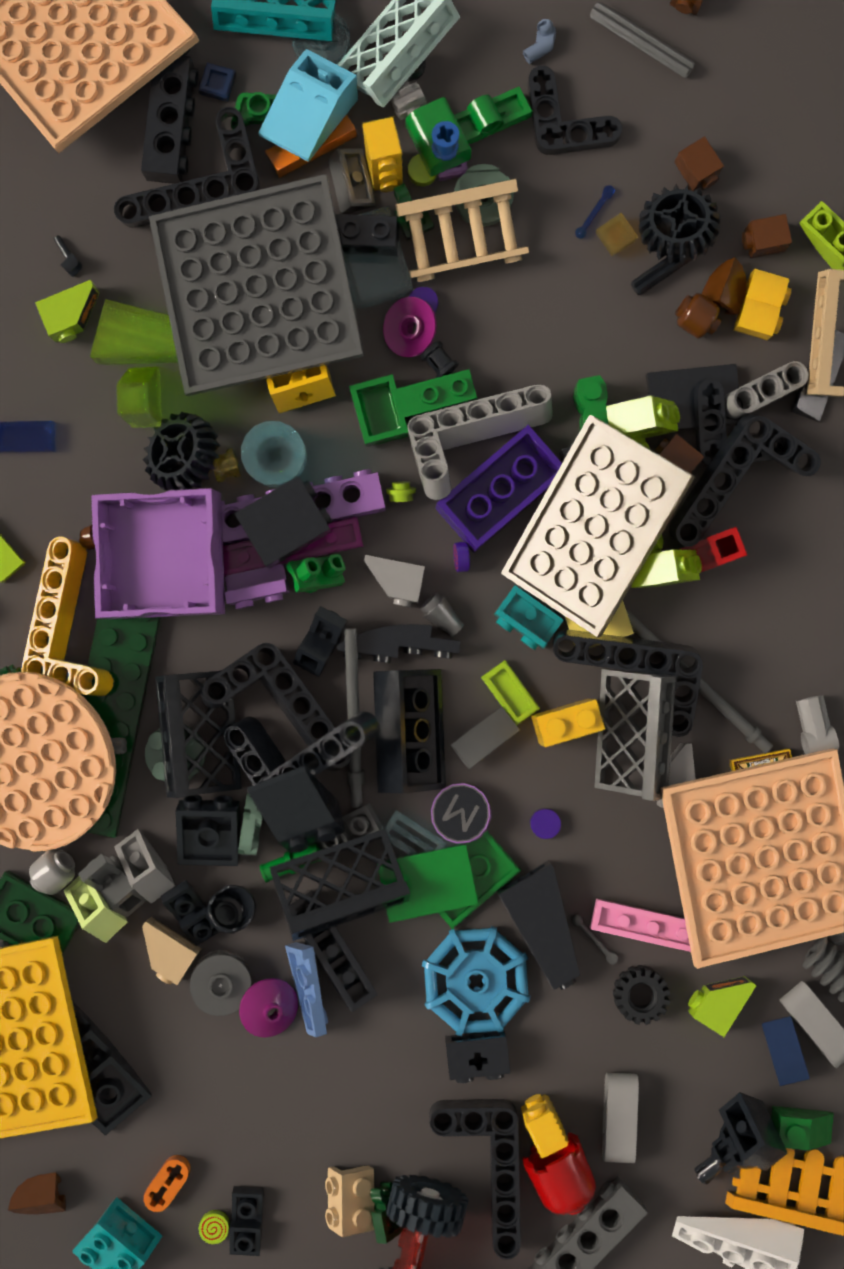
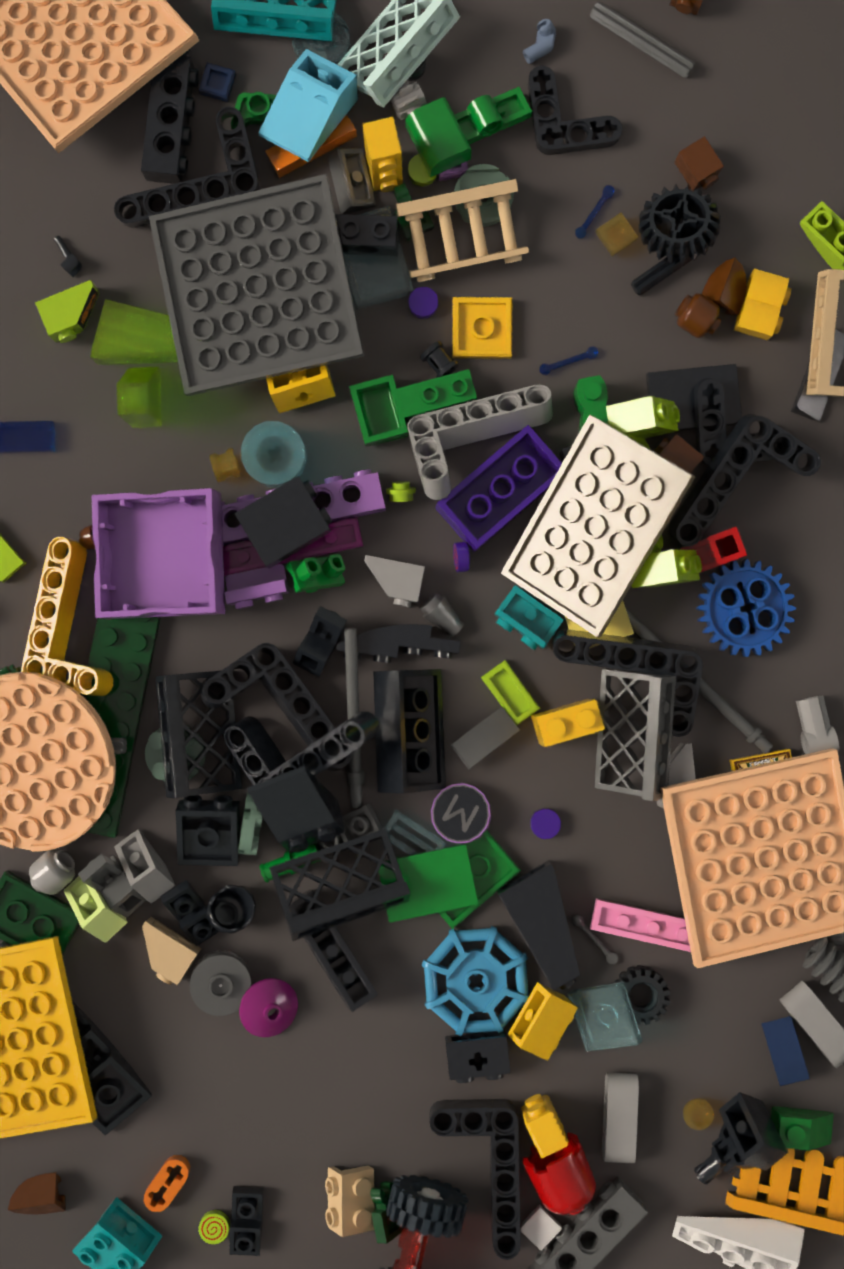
black gear [143,411,221,491] -> none
medium blue wing [285,942,328,1038] -> none
magenta dish [383,297,437,358] -> none
blue bush [432,121,459,161] -> none
lime slope [688,976,757,1037] -> none
light grey beam [724,361,809,419] -> none
reddish brown brick [742,214,792,259] -> none
none -> yellow tile [452,297,512,359]
none -> yellow brick [507,982,578,1061]
none -> white tile [520,1204,562,1251]
none -> clear blue hinge [539,346,599,375]
none -> clear light blue tile [568,982,643,1052]
none -> clear yellow plate [683,1098,714,1130]
none -> blue gear [696,559,796,657]

